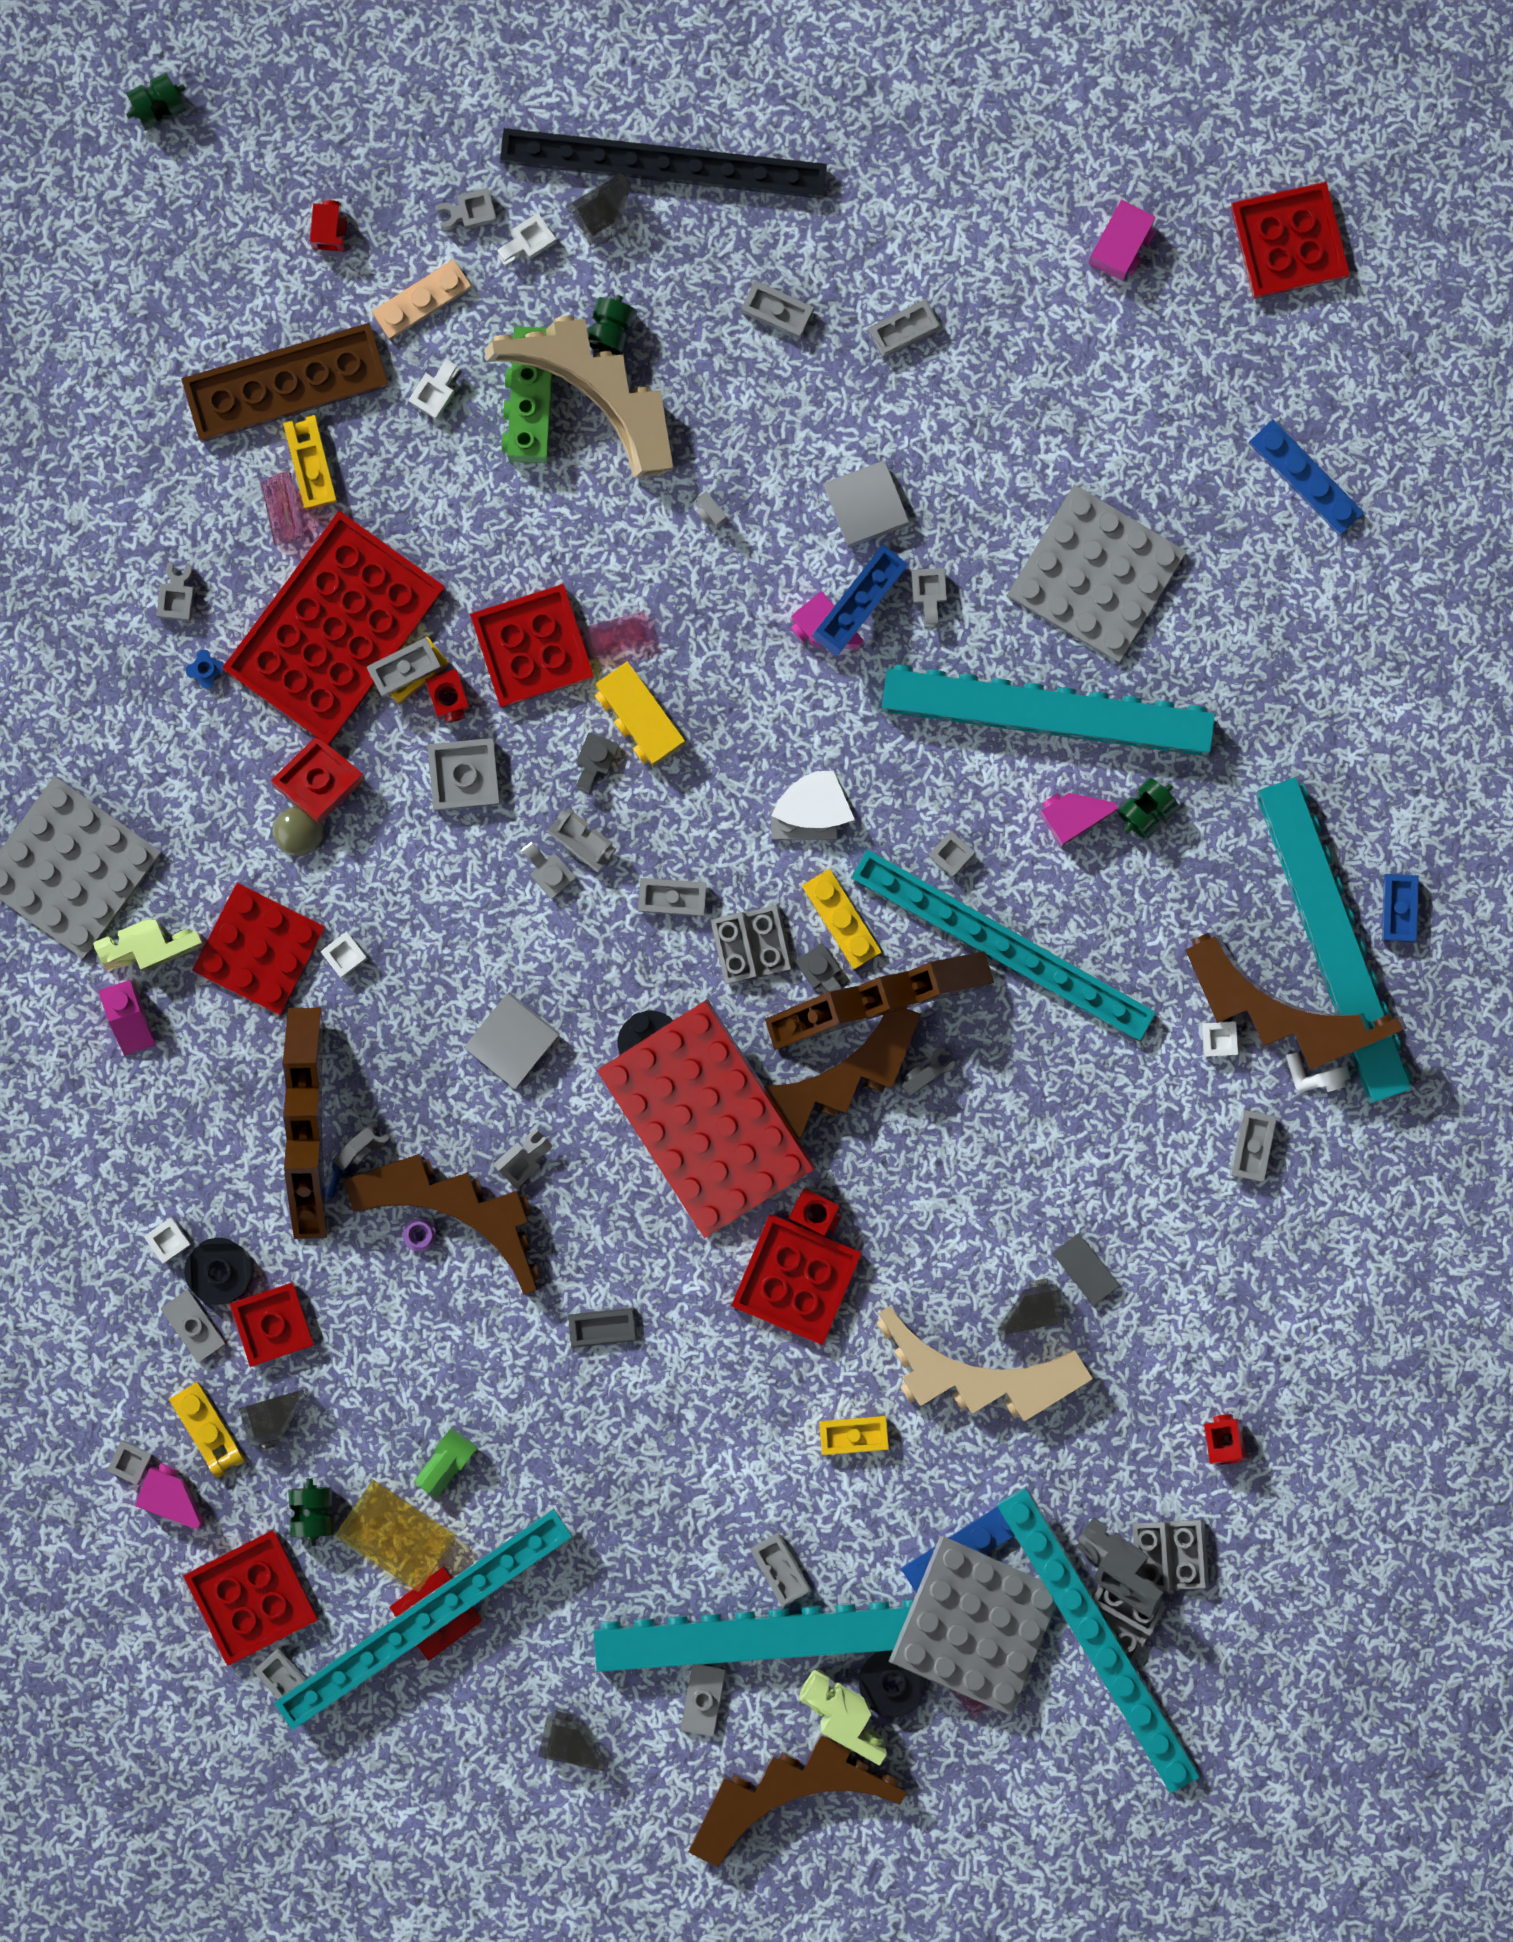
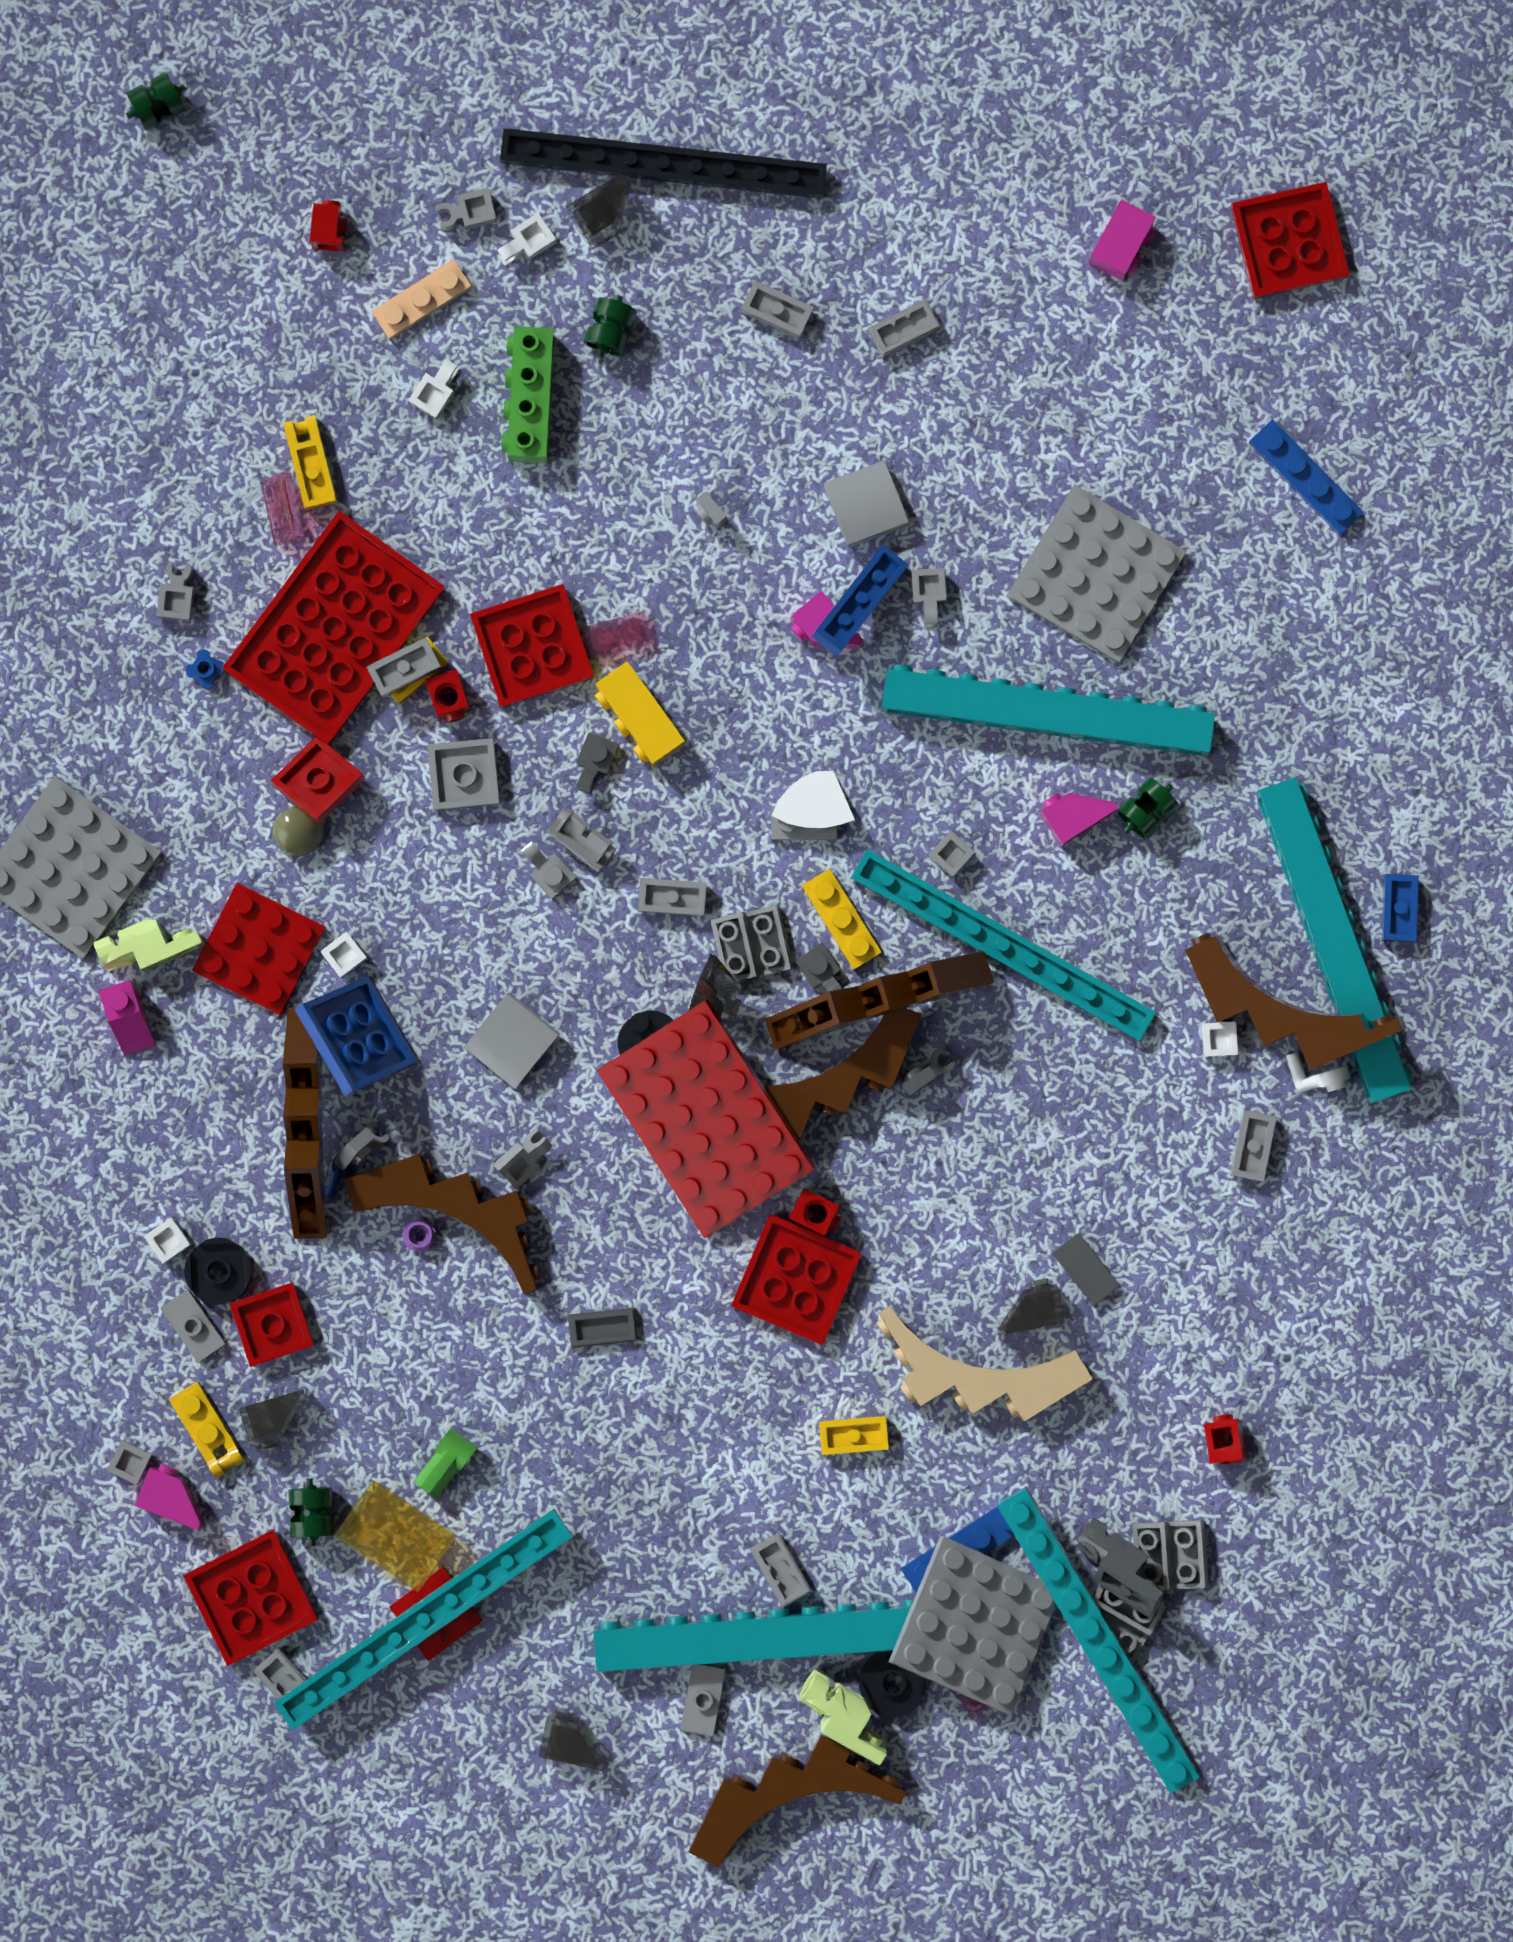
reddish brown plate [181,323,389,443] -> none
tan arch [484,315,673,478] -> none
none -> blue plate [295,976,418,1096]
none -> clear smoke slope [688,953,742,1025]

